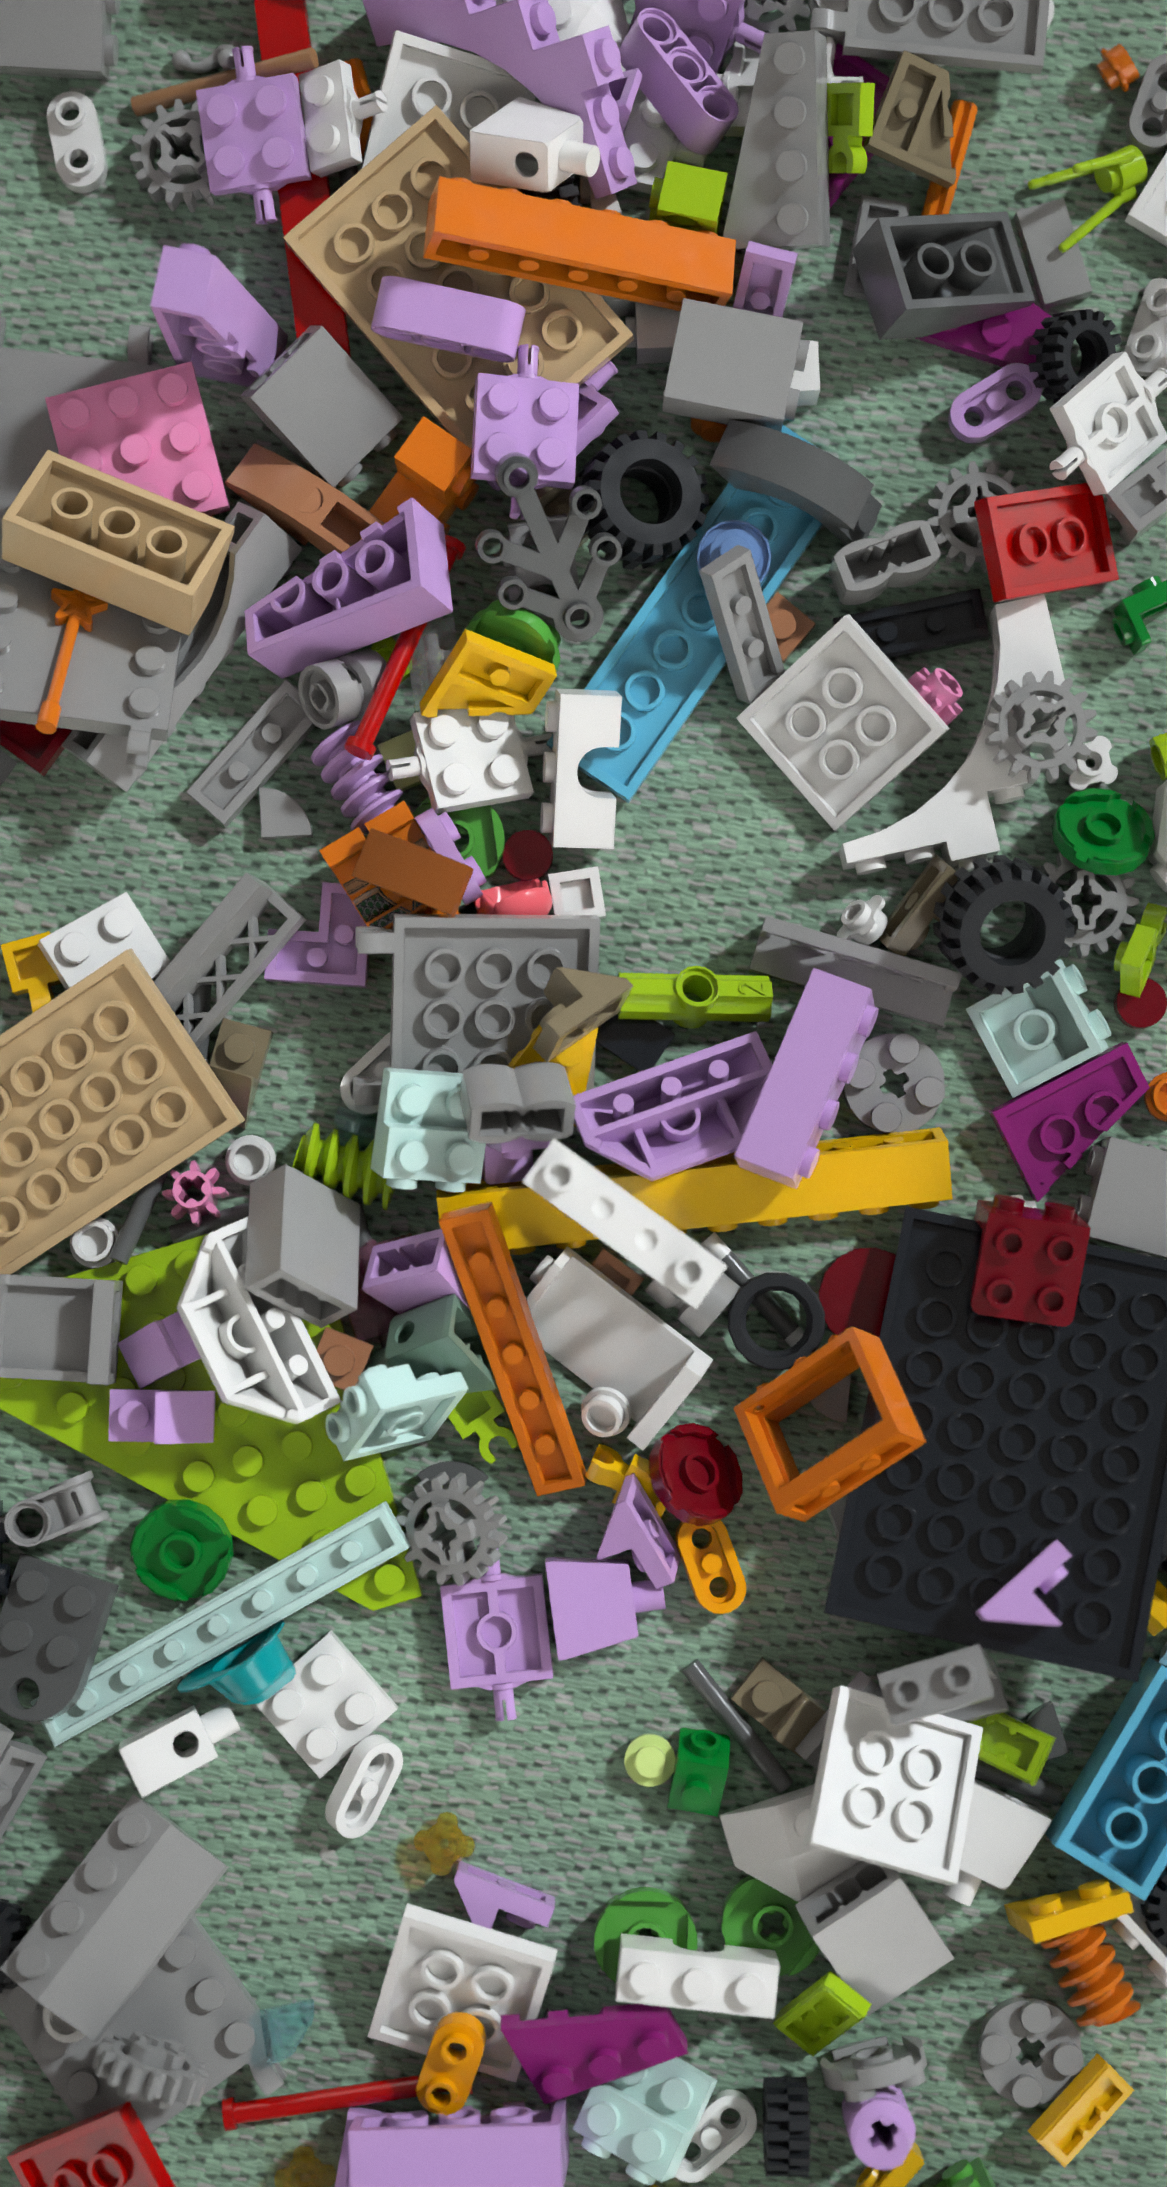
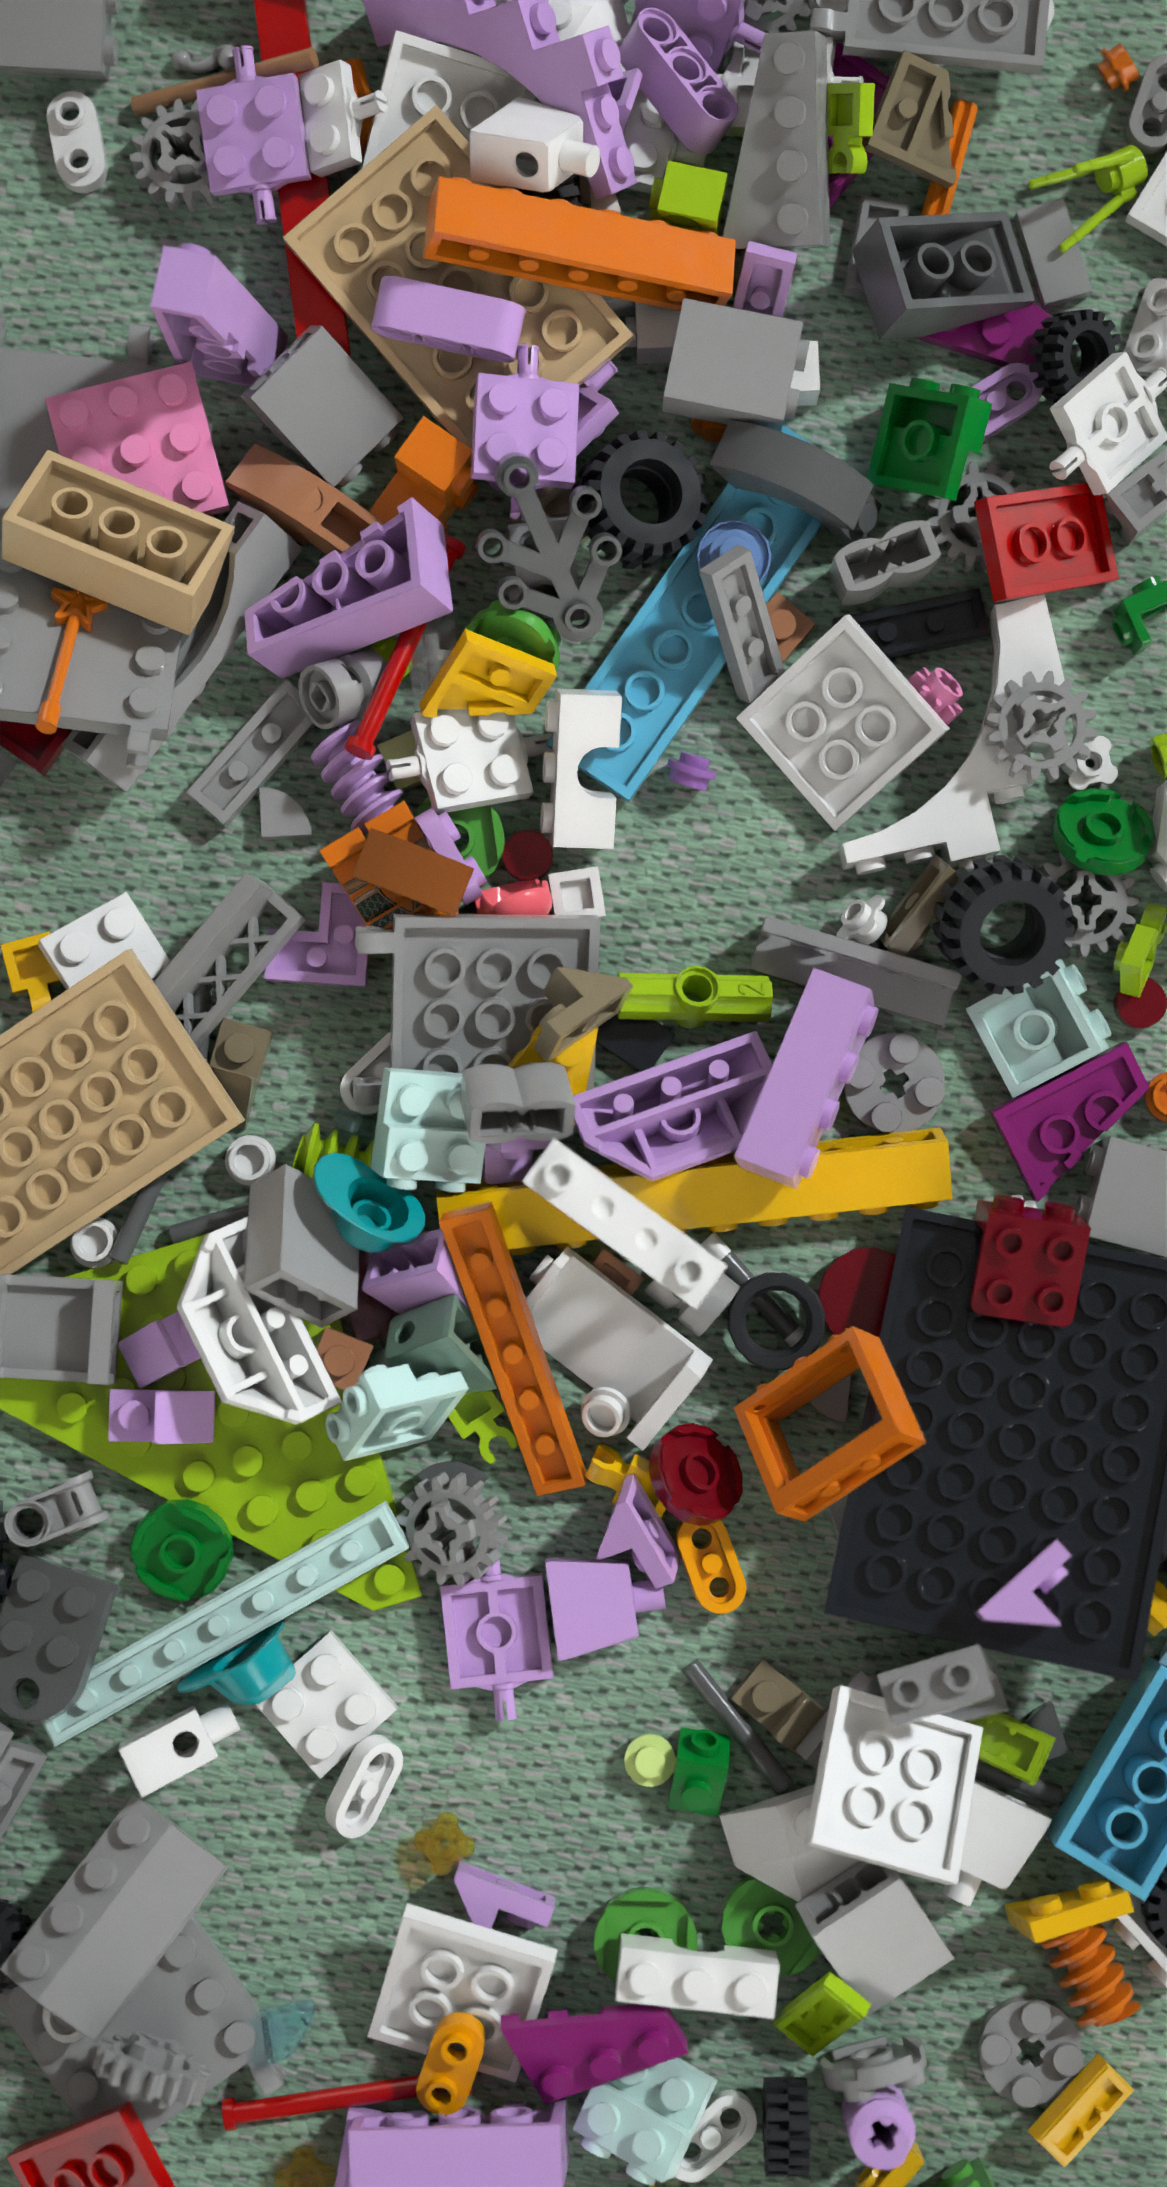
bright pink gear [162,1160,229,1227] -> none
none -> teal piece [313,1153,425,1252]
none -> medium lavender plate [667,751,717,790]
none -> green plate [867,377,992,501]

